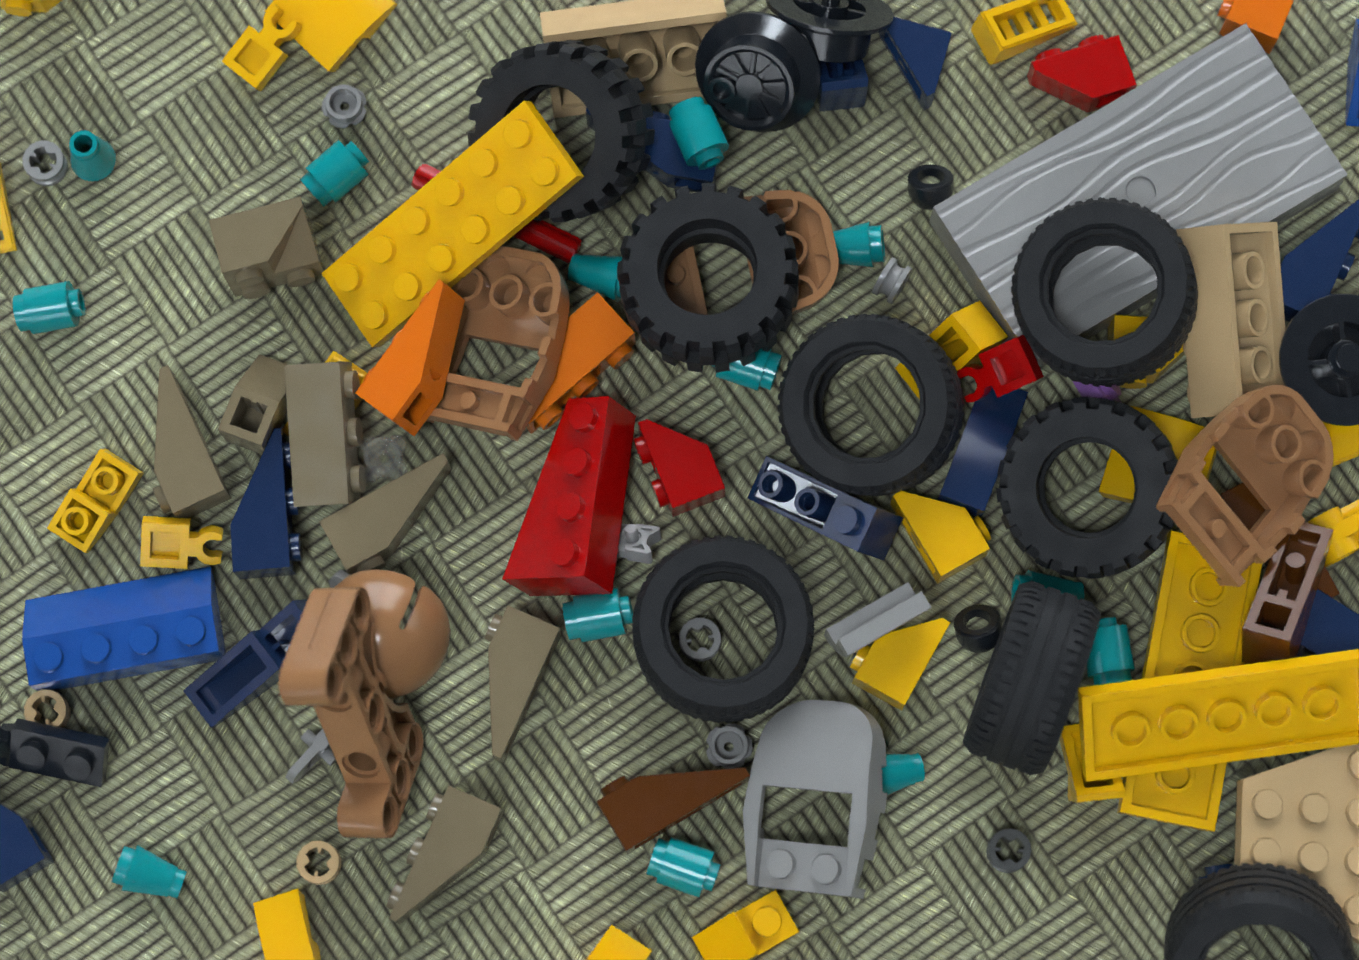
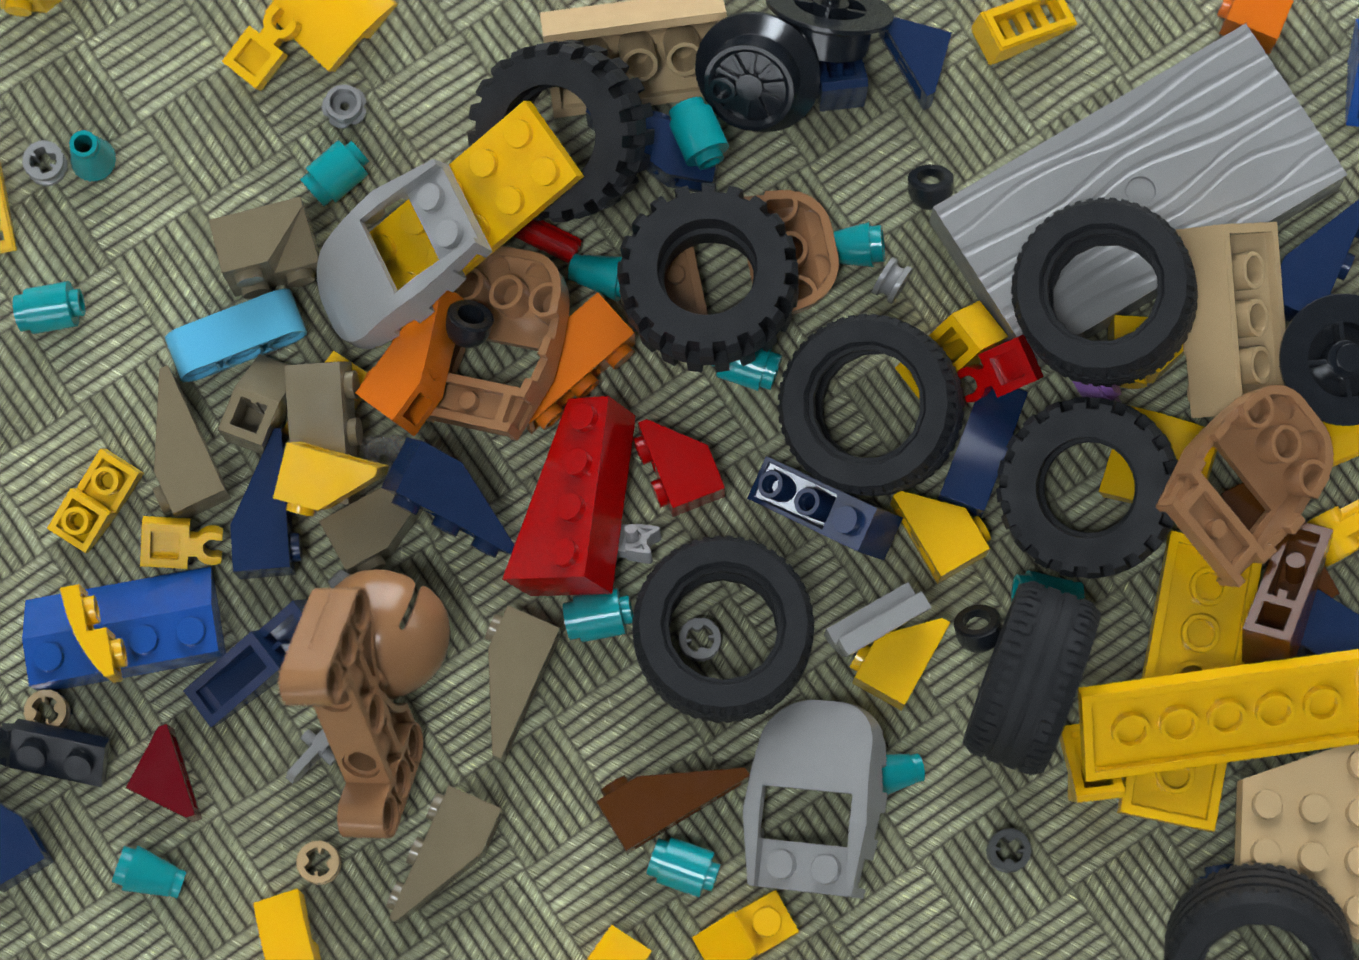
light grey plate [706,723,753,769] -> none
red slope [1027,35,1137,113] -> none
teal brick [1086,617,1135,685] -> none
none -> yellow slope [60,584,128,683]
none -> dark red slope [126,724,202,822]
none -> medium azure beam [165,289,307,382]
none -> yellow slope [273,441,389,516]
none -> light grey slope [317,159,493,349]
none -> dark blue slope [381,437,514,558]
none -> black piece [446,300,494,348]

